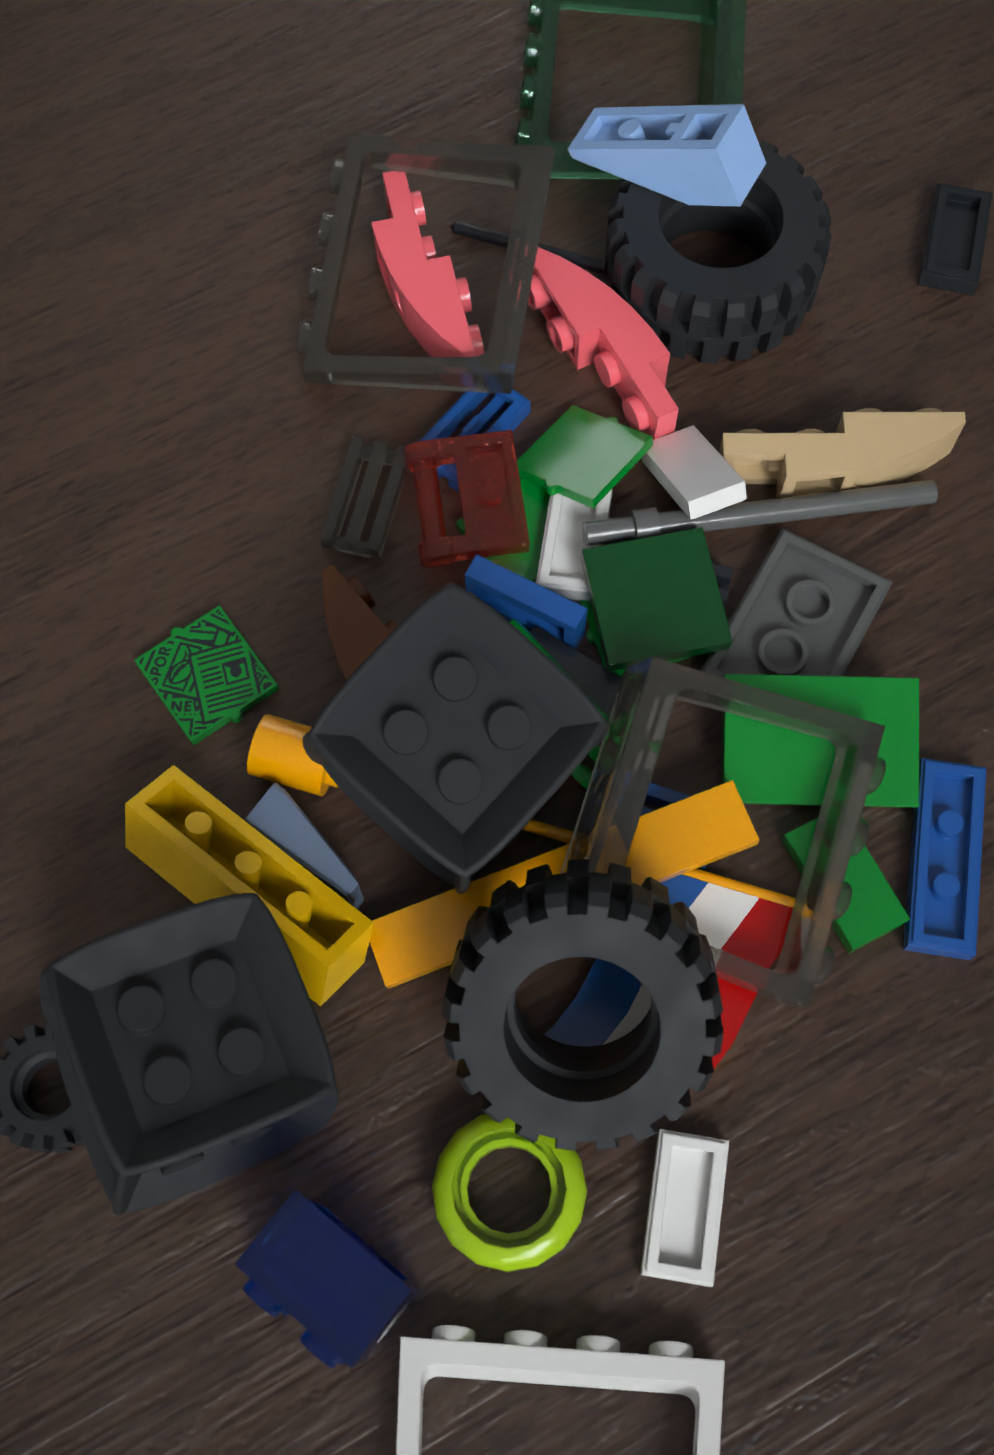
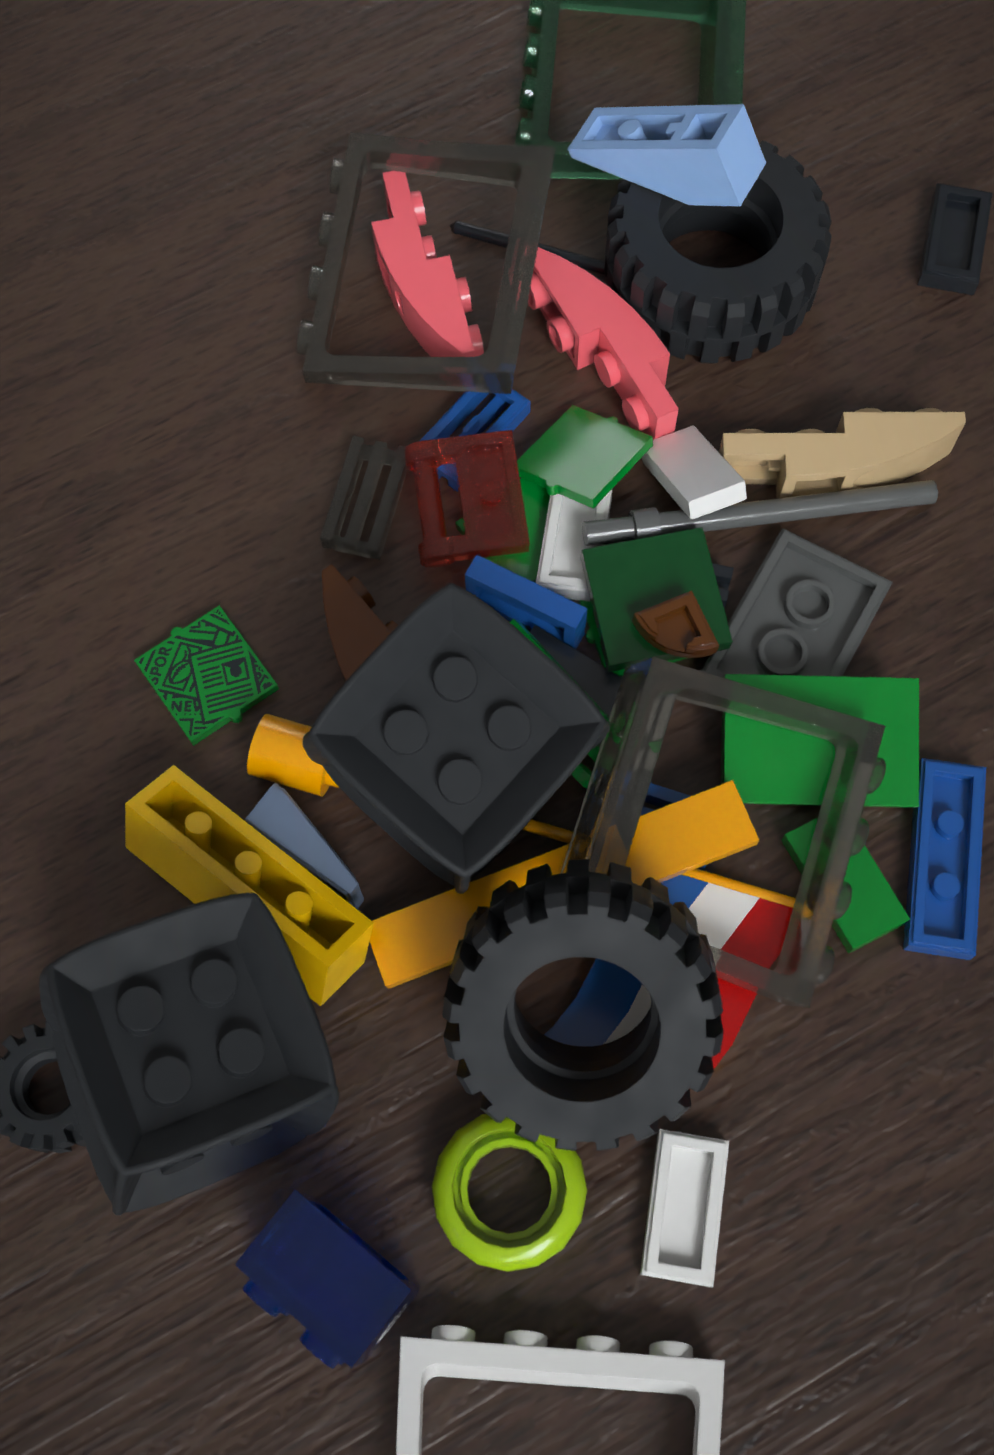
none -> reddish brown tile [632,590,719,658]

